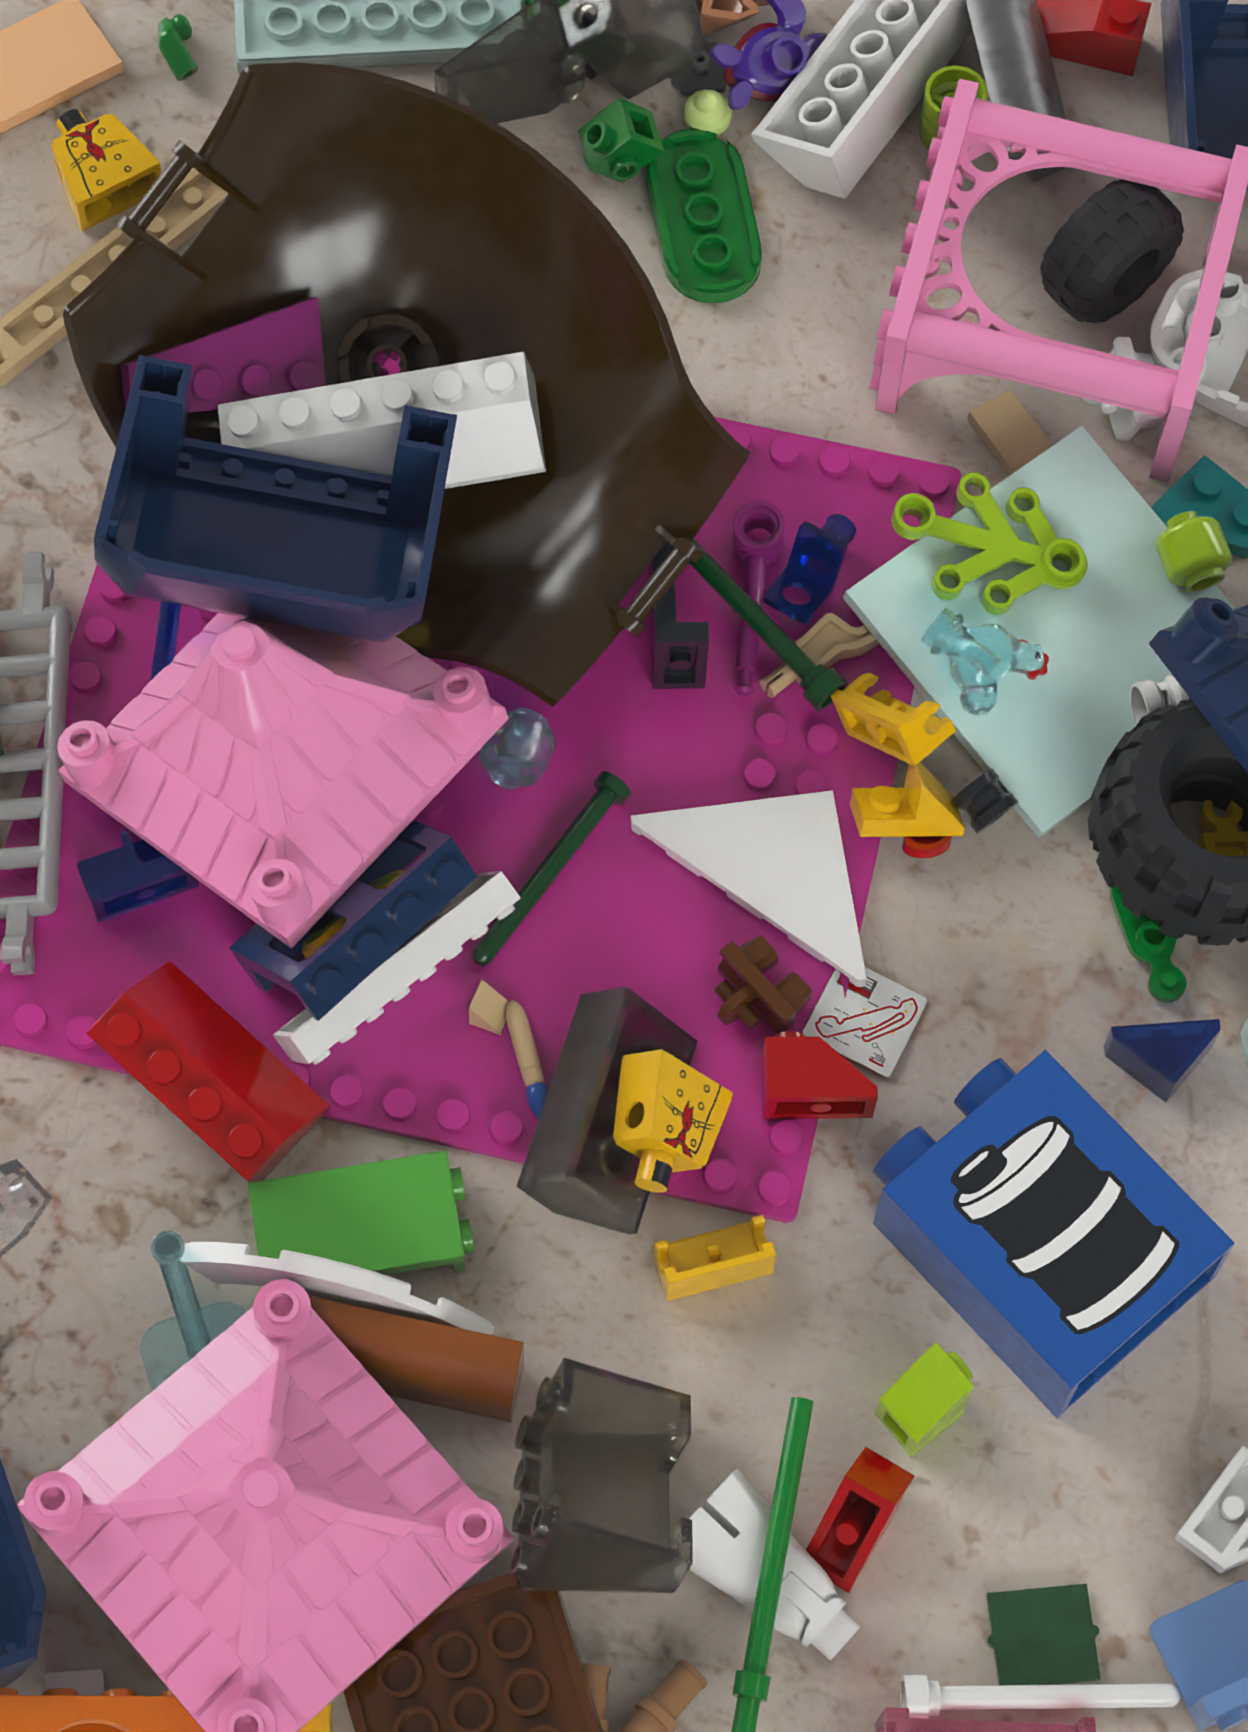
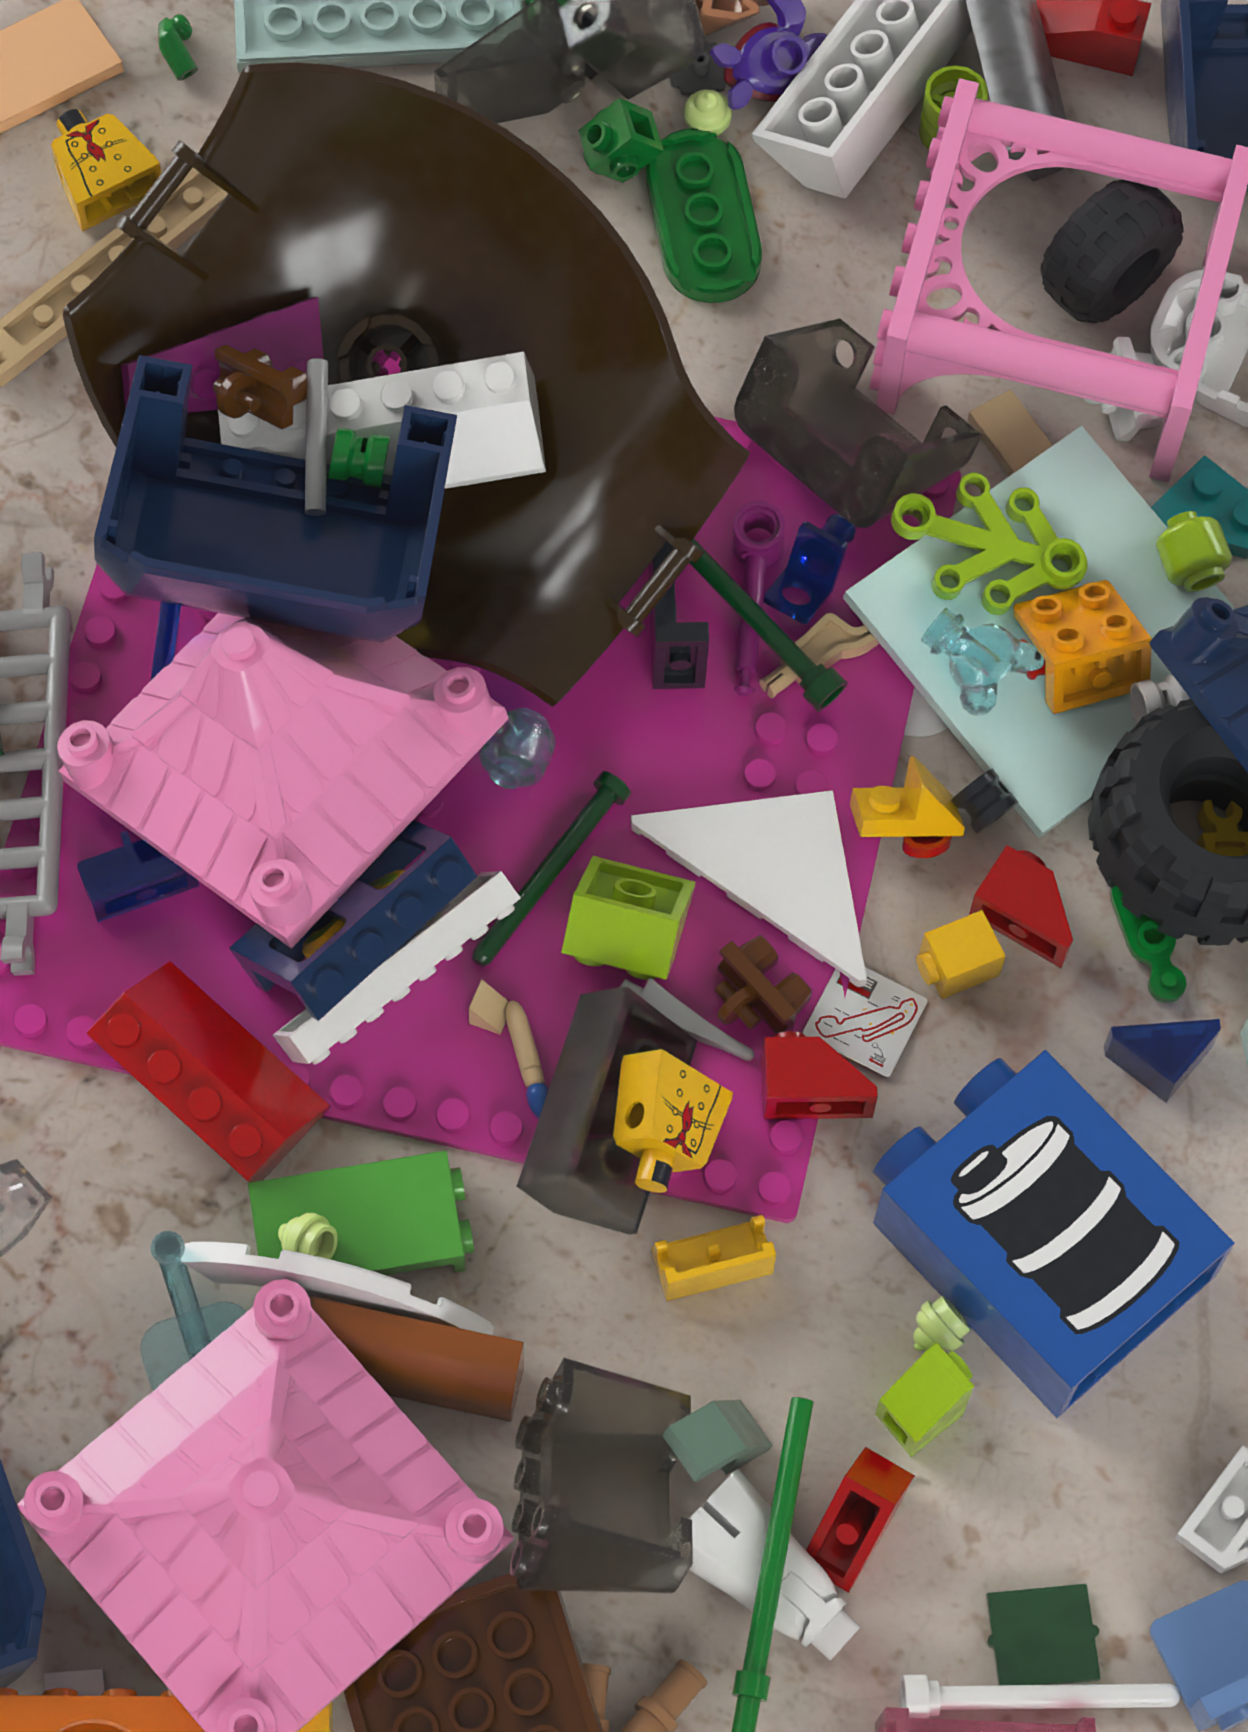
yellow hinge [830,673,956,766] -> none
none -> reddish brown hips [213,345,307,430]
none -> yellowish green plate [278,1212,338,1260]
none -> light grey bar [305,359,328,516]
none -> green wheel [328,427,390,488]
none -> lime slope [561,856,696,980]
none -> light grey piece [616,978,755,1061]
none -> sand green slope [662,1400,773,1483]
none -> clear smoke windscreen [734,318,982,528]
none -> yellowish green plate [913,1295,972,1351]
none -> yellow brick [916,910,1006,999]
none -> red slope [969,845,1073,968]
none -> light orange bracket [1013,580,1152,714]

